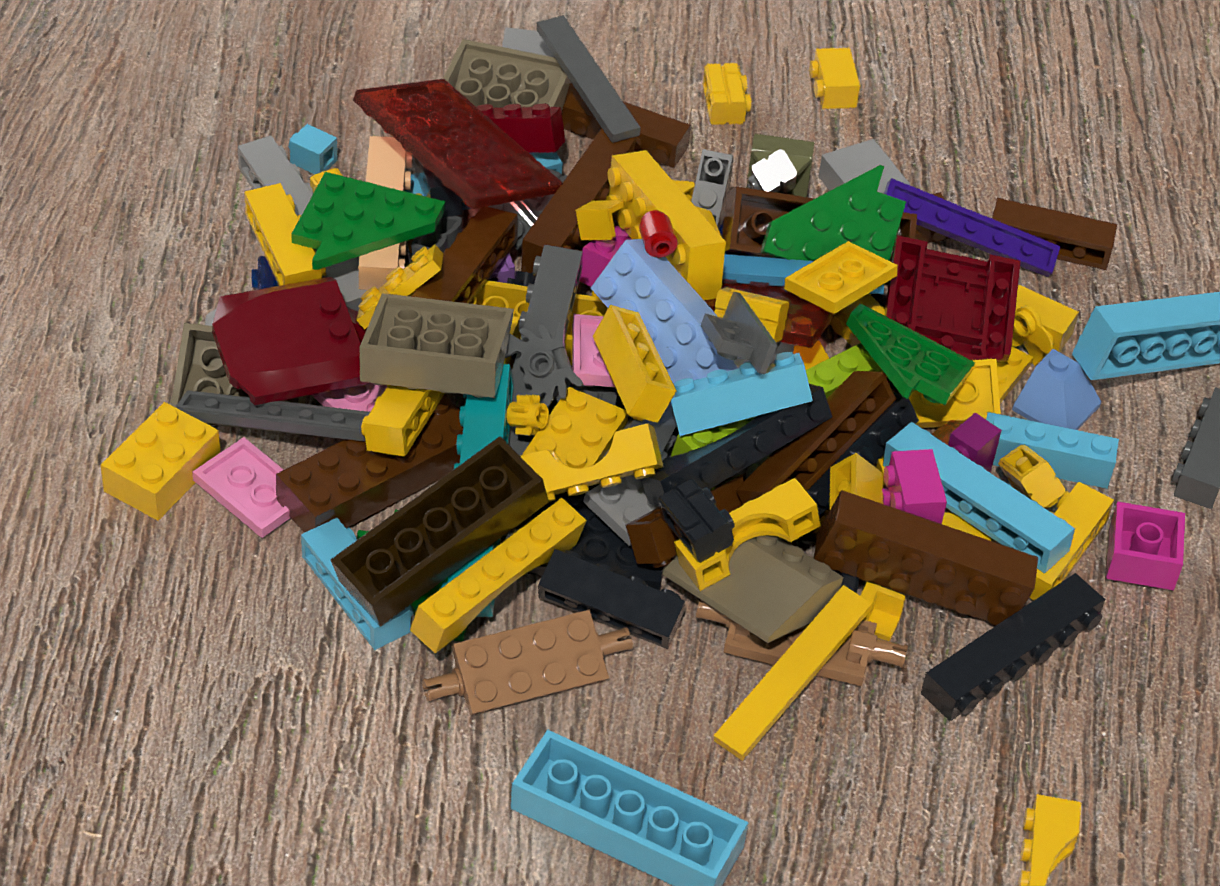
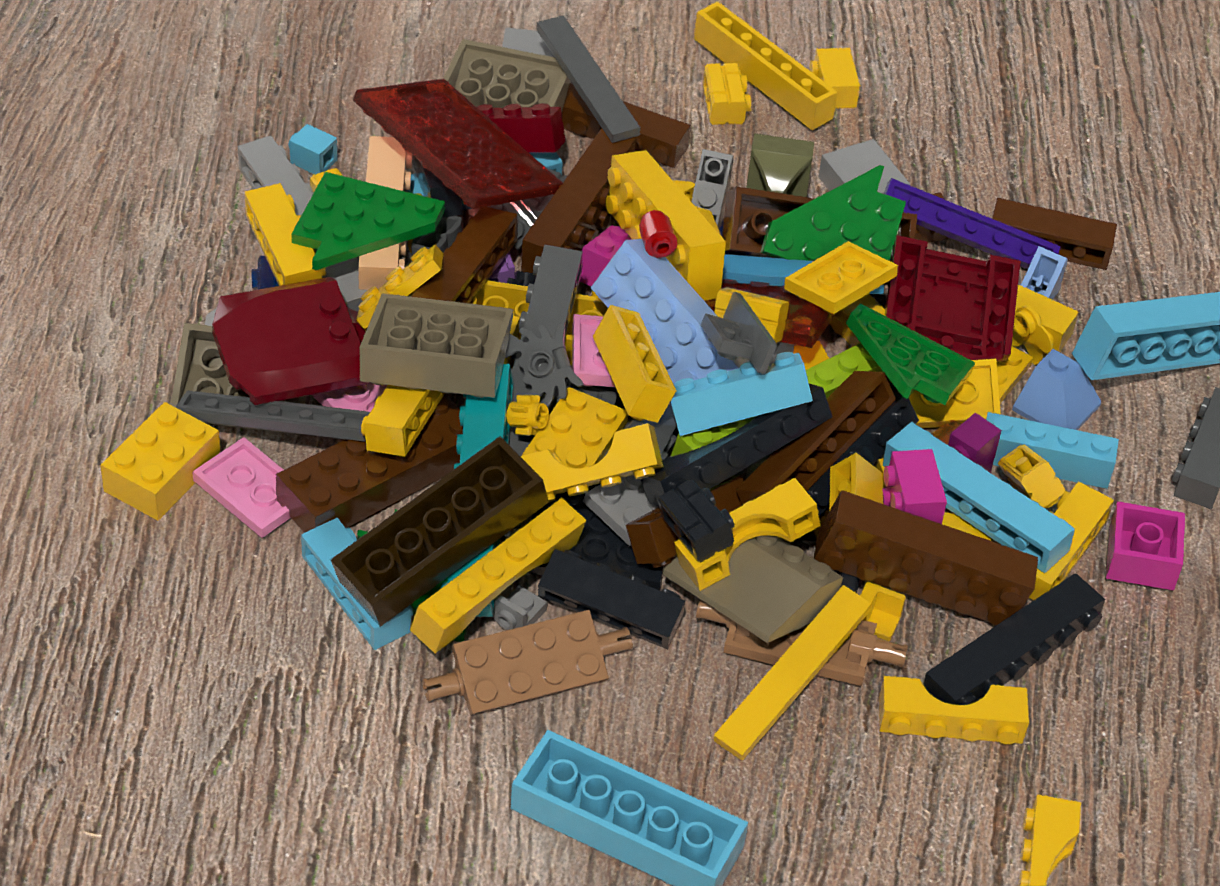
yellow panel [576,200,624,240] -> none
brick [747,149,797,194] -> none
none -> light grey bracket [494,585,547,630]
none -> yellow brick [694,1,838,130]
none -> yellow arch [879,676,1029,744]
none -> light blue slope [1021,246,1068,300]

